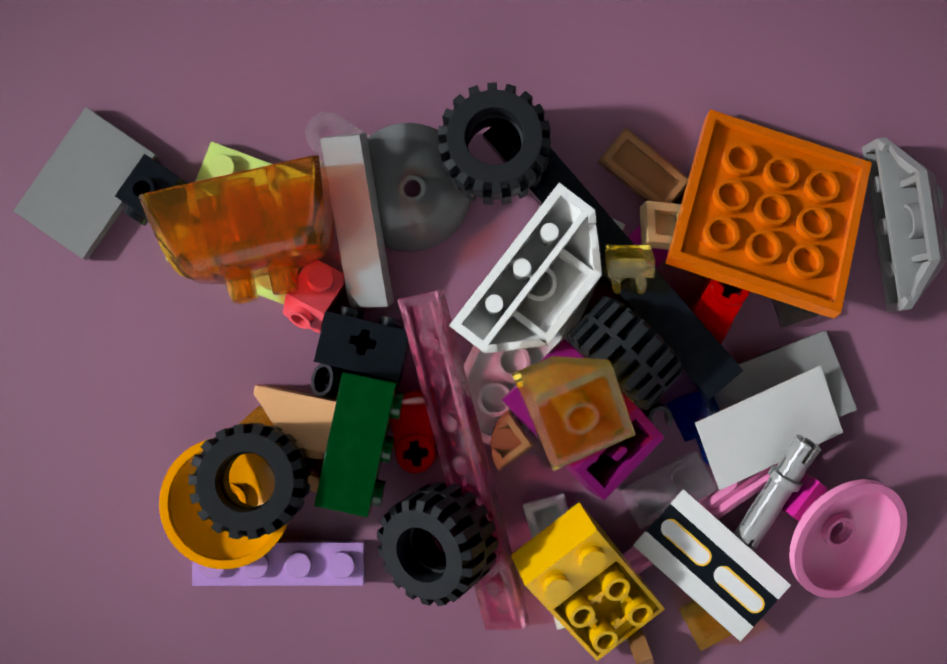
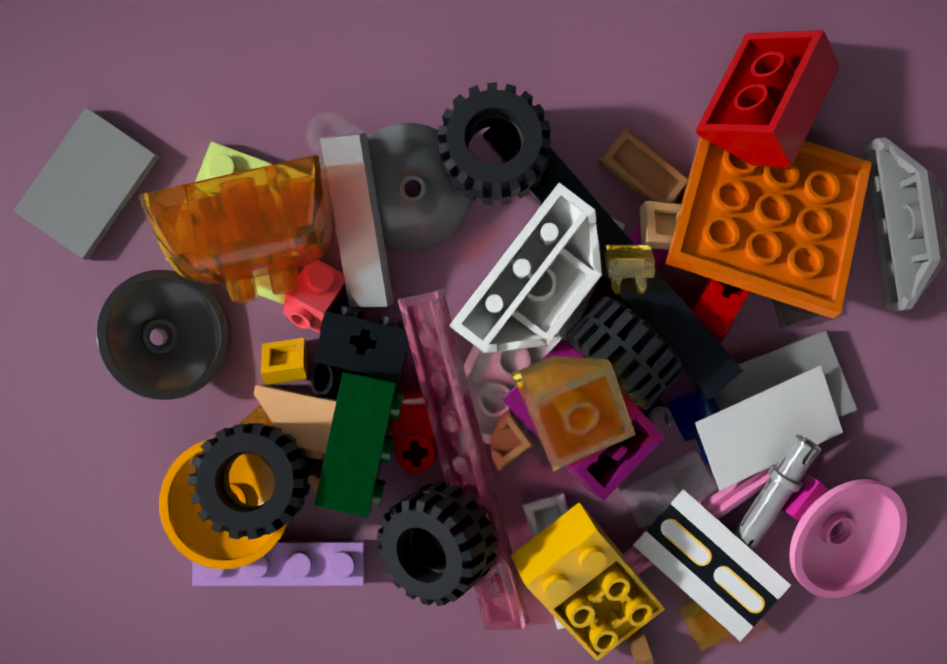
black brick [115,154,192,226] -> none
none -> dark grey dish [95,270,229,400]
none -> yellow plate [261,337,308,385]
none -> red slope [695,30,840,167]

